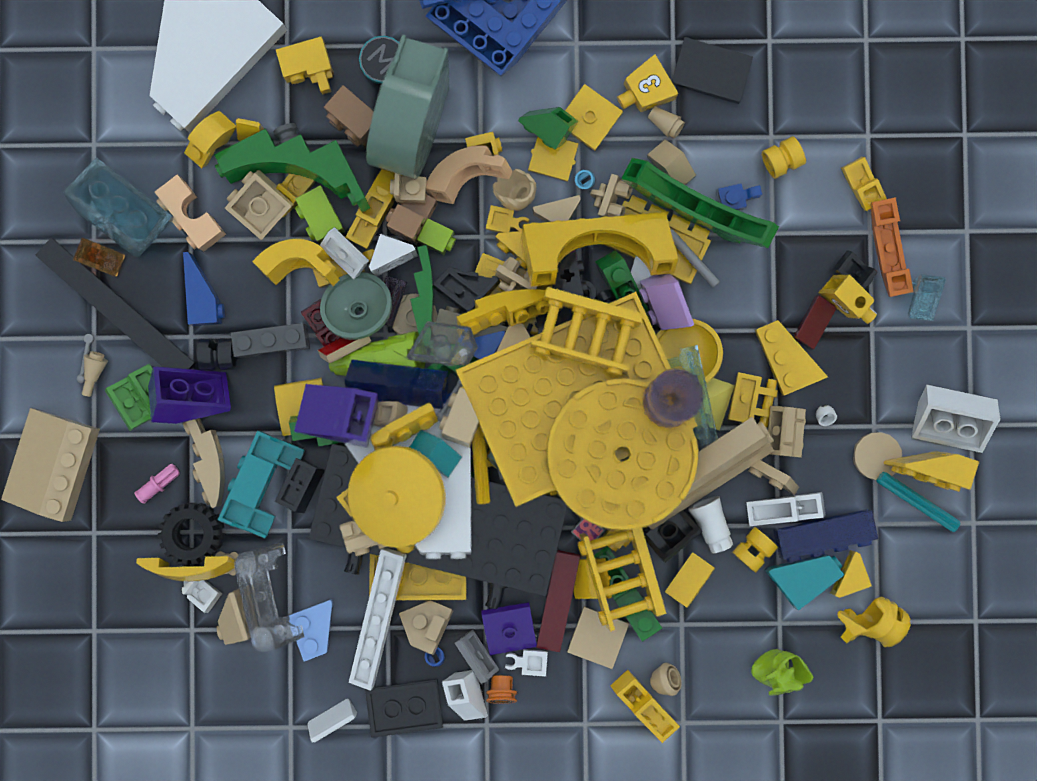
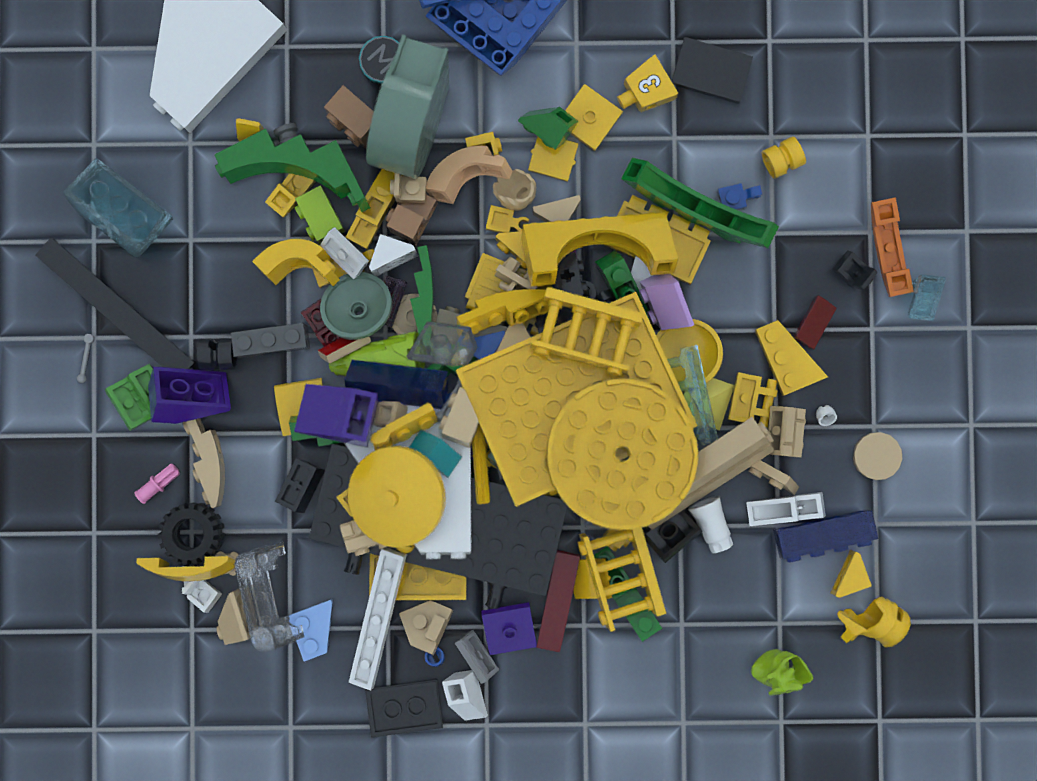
tan slope [1,408,100,522] -> none
clear orange slope [73,237,125,277] -> none
tan cone [82,351,108,397] -> none
light nougat arch [155,174,226,252] -> none
blue slope [183,252,225,326] -> none
yellow brick [184,111,236,169] -> none
teal bracket [218,430,305,538] -> none
tan plate [225,170,293,240] -> none
yellow hinge [276,36,334,95] -> none
white slope [308,699,357,743] -> none
lime brick [417,218,456,255] -> none
black wing [433,267,500,313] -> none
orange piece [486,675,517,704] -> none
white plate [505,649,548,676] -> none
tan tile [567,606,629,669] -> none
tile [571,518,605,541] -> none
medium azure hinge [575,170,595,189] -> none
tan hips [590,174,633,217] -> none
yellow slope [610,670,680,743] -> none
clear purple wheel [642,368,704,428] -> none
tan slope [647,139,696,185] -> none
tan cone [648,106,685,138] -> none
tan cone [650,663,681,696] -> none
yellow hinge [665,552,715,608] -> none
light grey bar [670,229,720,288] -> none
yellow wheel [732,527,778,573] -> none
teal slope [765,554,844,611] -> none
yellow torso [819,275,877,324] -> none
yellow slope [841,157,887,211] -> none
teal axle [877,472,961,532] -> none
yellow slope [884,451,979,492] -> none
white slope [912,385,1000,453] -> none

